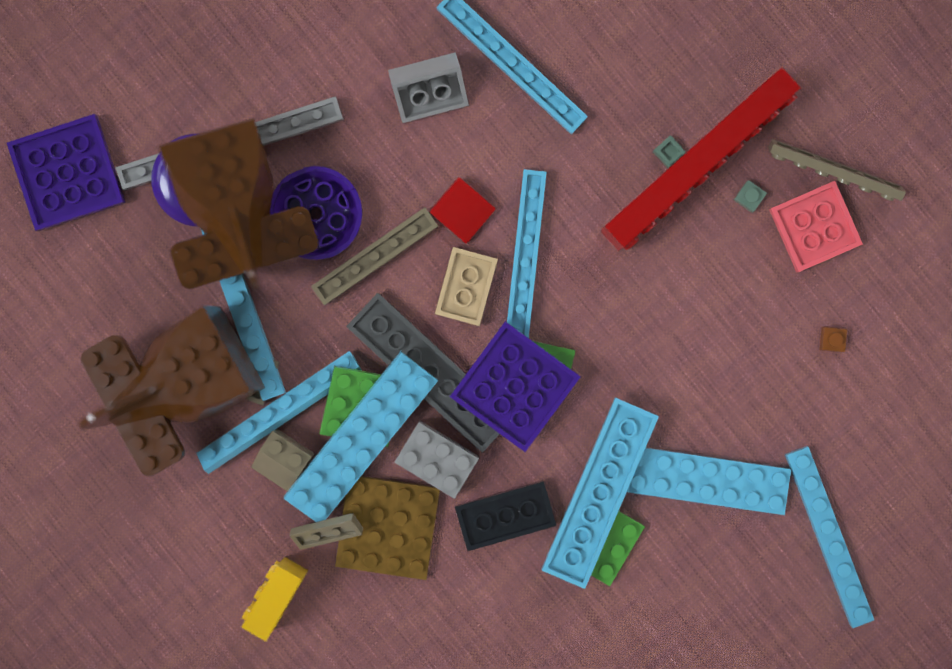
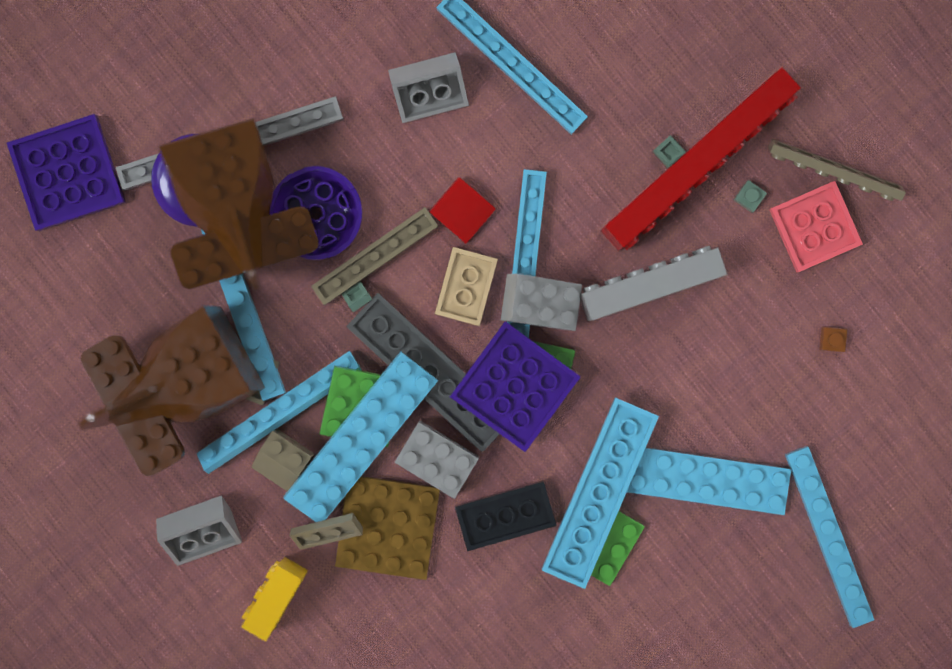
none -> light grey slope [156,495,242,566]
none -> sand green plate [342,281,372,312]
none -> light grey brick [501,274,582,331]
none -> light grey brick [580,246,727,321]

